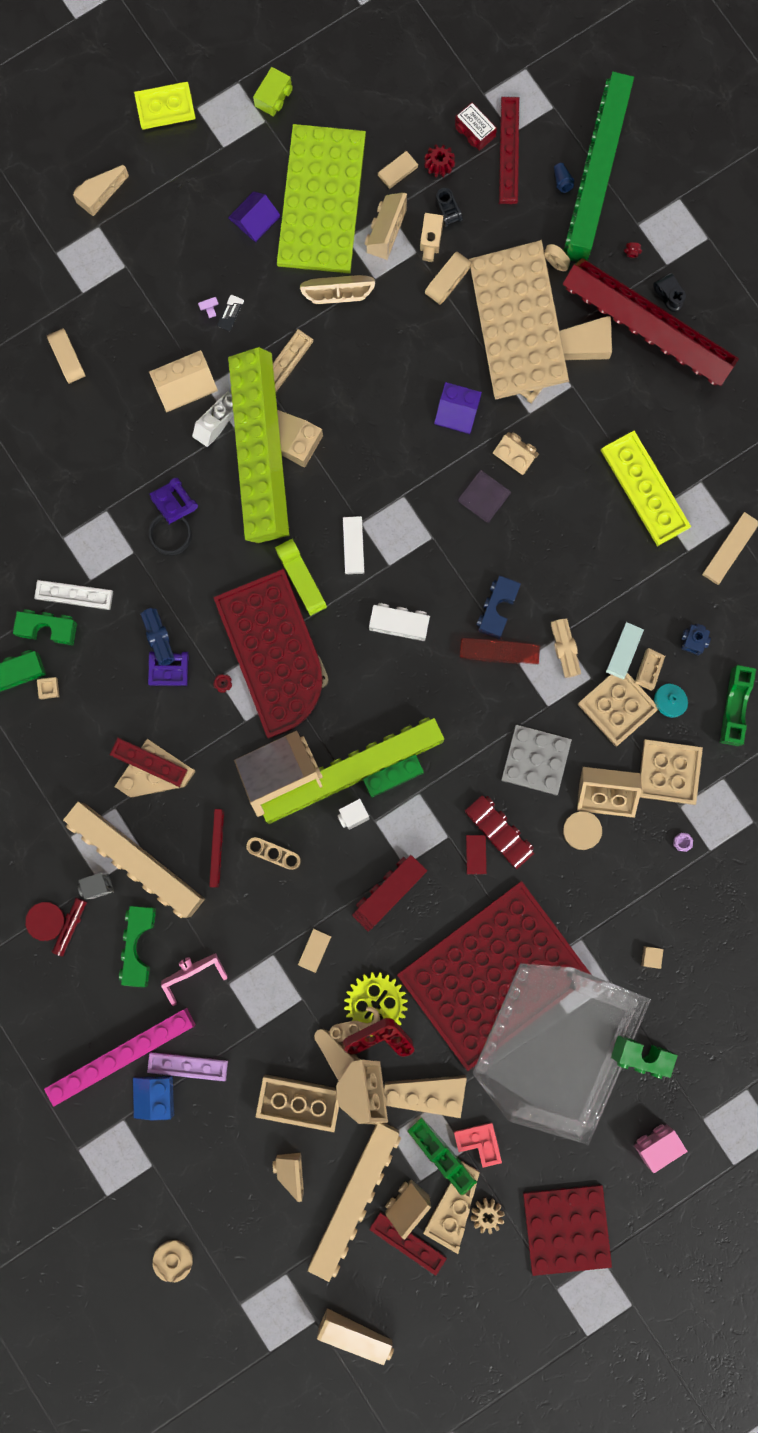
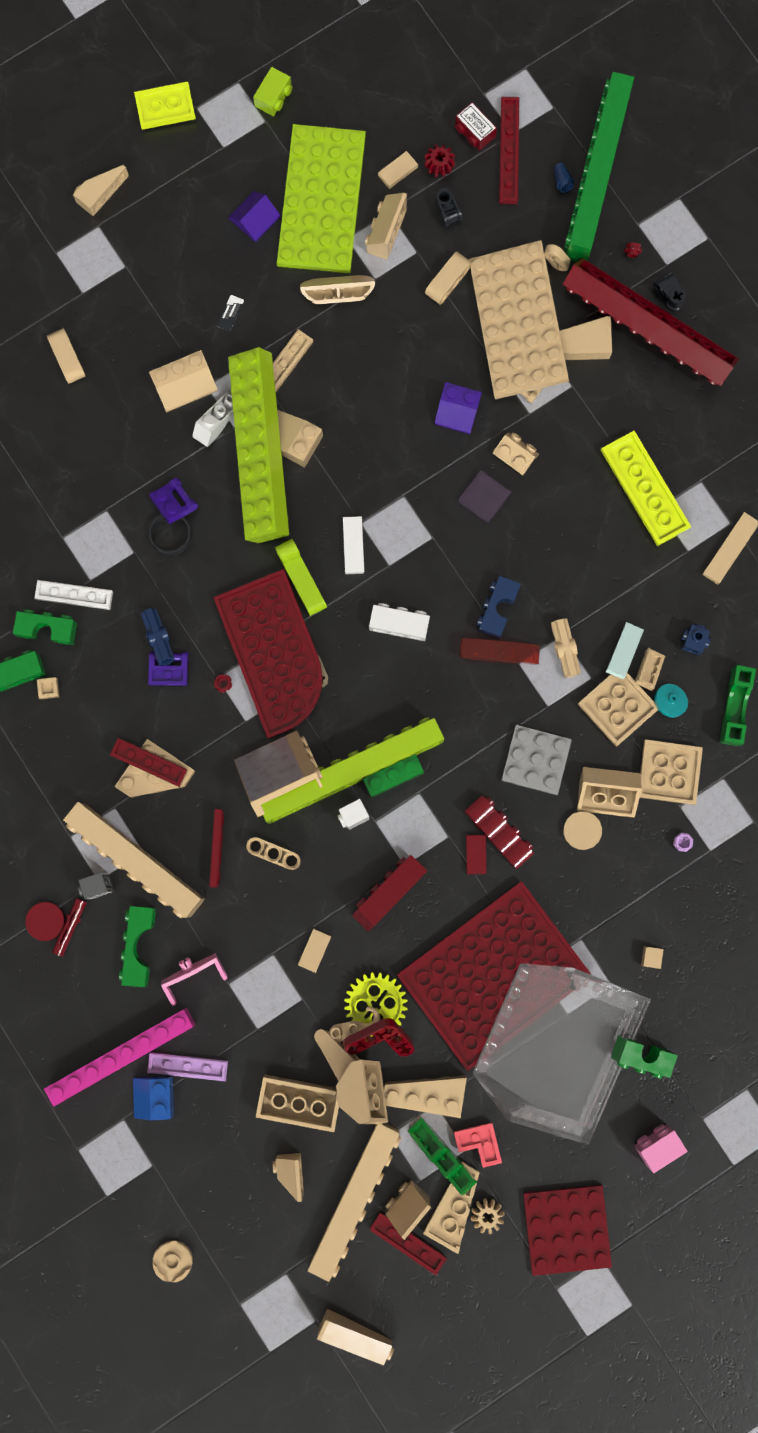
lavender tile [198,297,218,318] -> none
tan torso [420,213,443,262] -> none

